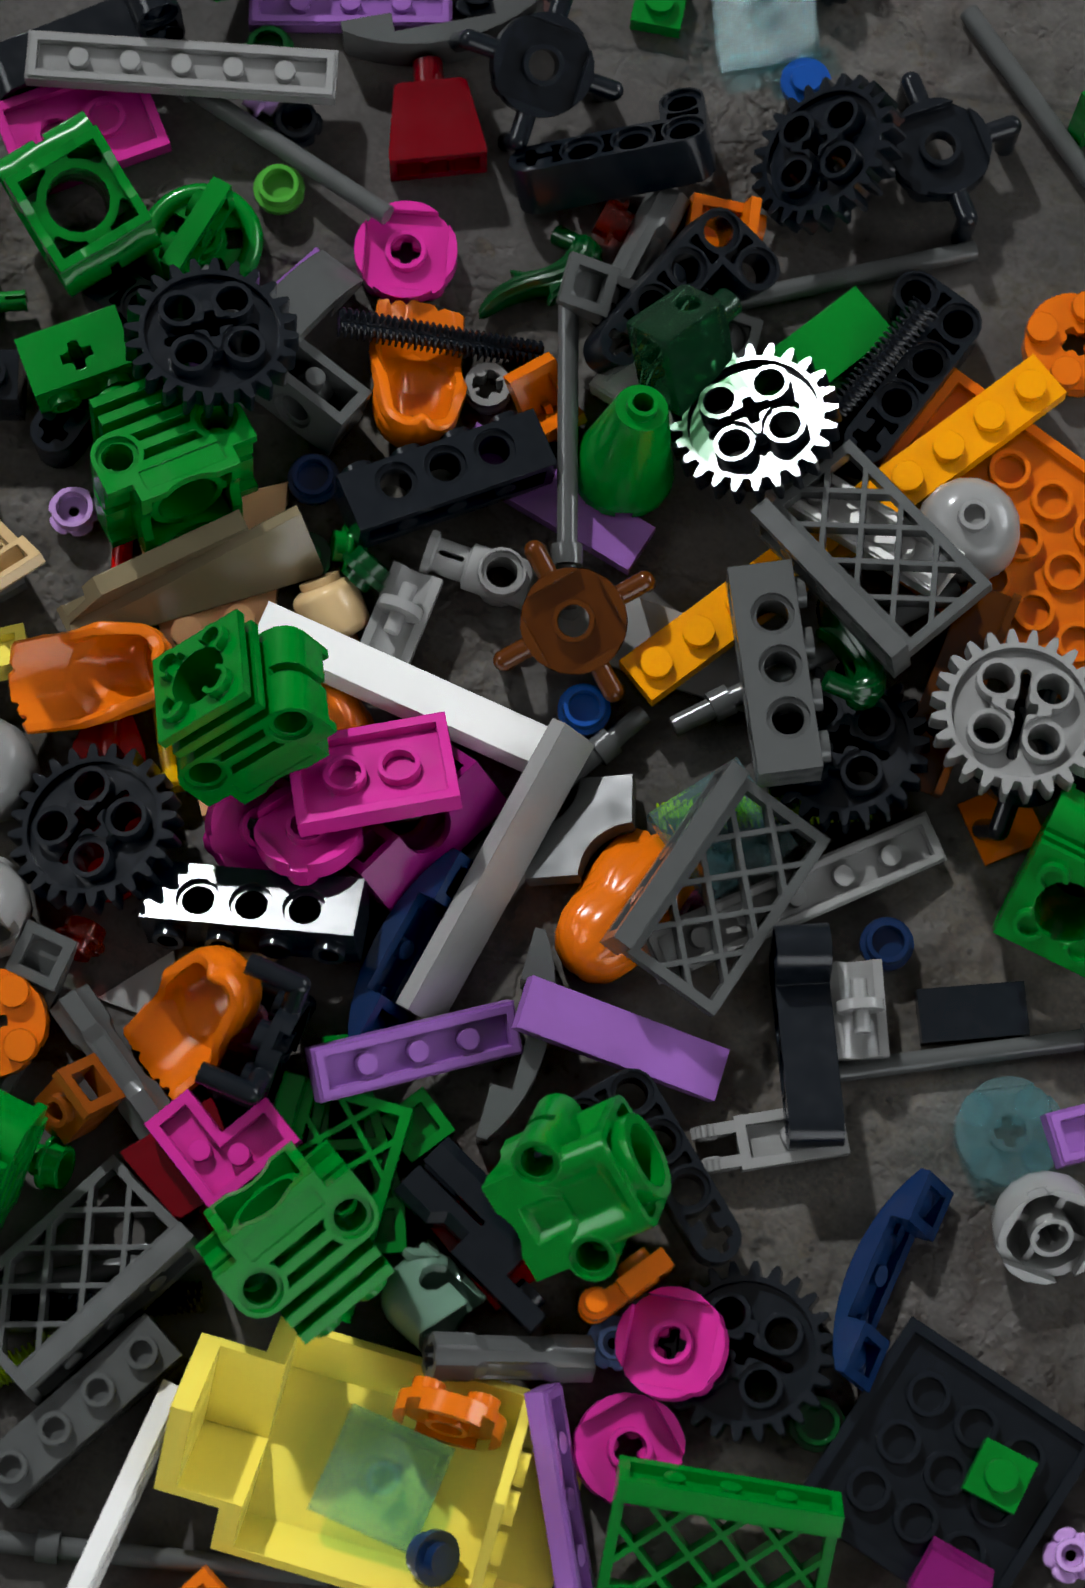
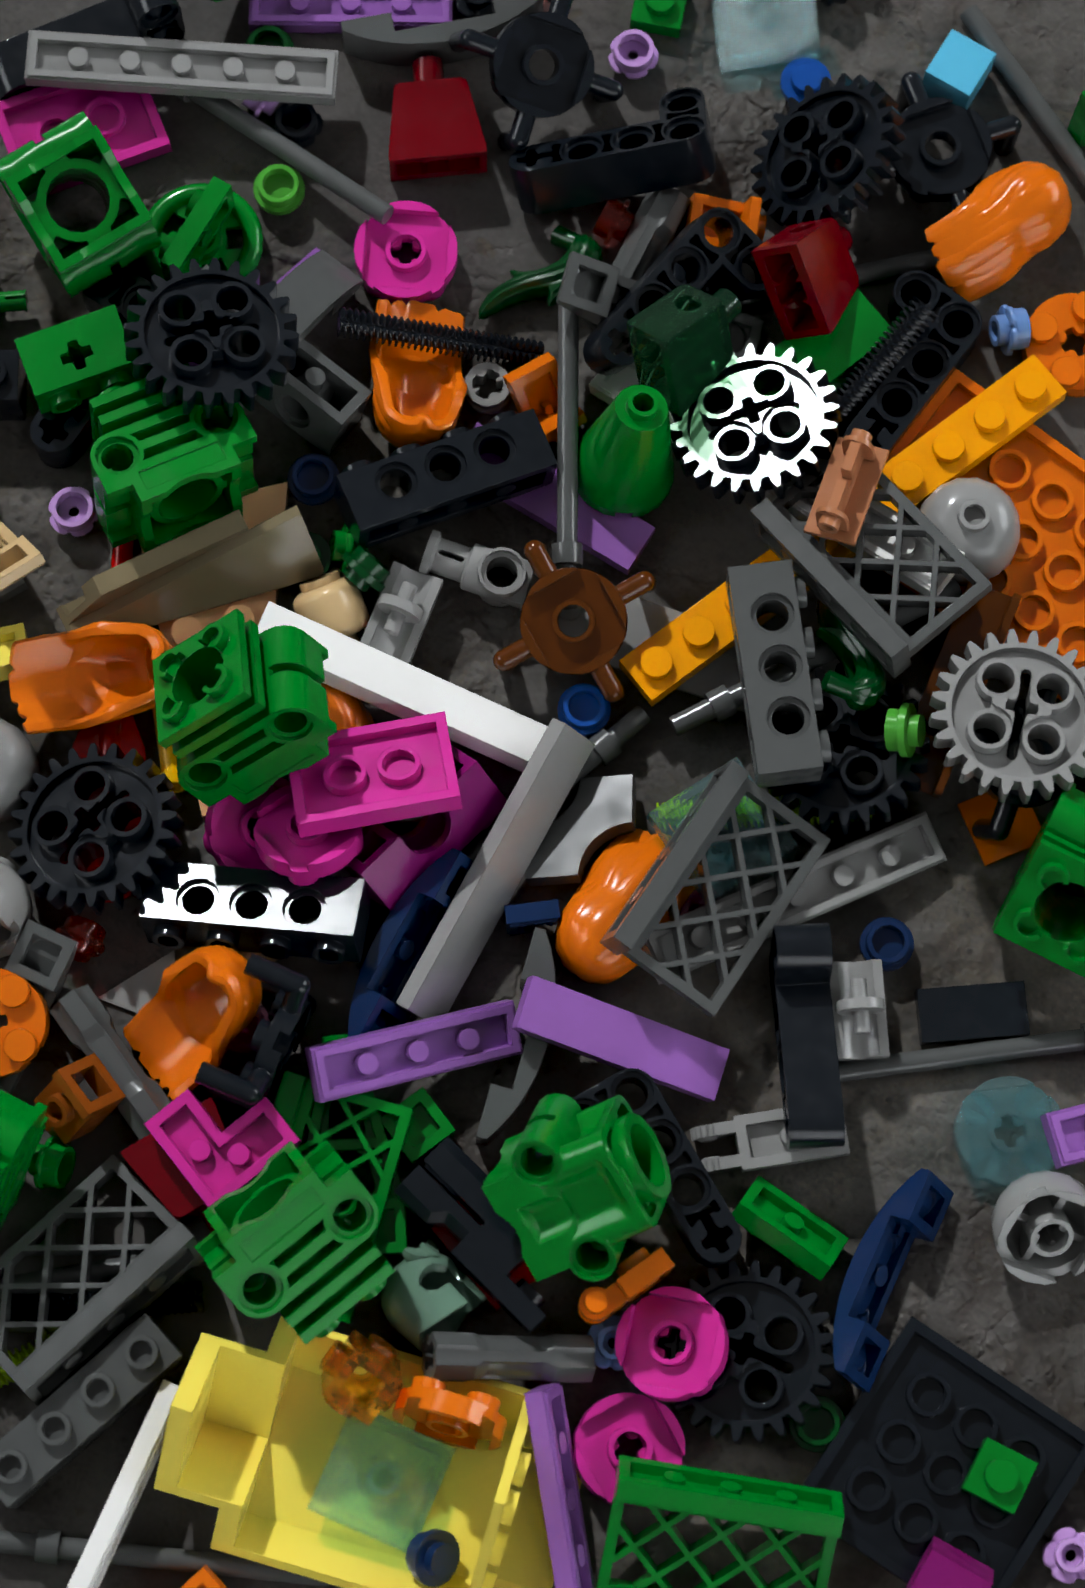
none -> clear orange brick [319,1330,403,1426]
none -> dark blue tile [504,899,561,936]
none -> lavender plate [608,29,659,79]
none -> green plate [732,1175,849,1281]
none -> dark red torso [751,218,859,340]
none -> nougat hinge [803,428,889,547]
none -> bright green plate [884,703,926,757]
none -> medium azure piece [923,29,997,110]
none -> orange hair [924,161,1072,302]
none -> medium blue plate [989,304,1031,356]

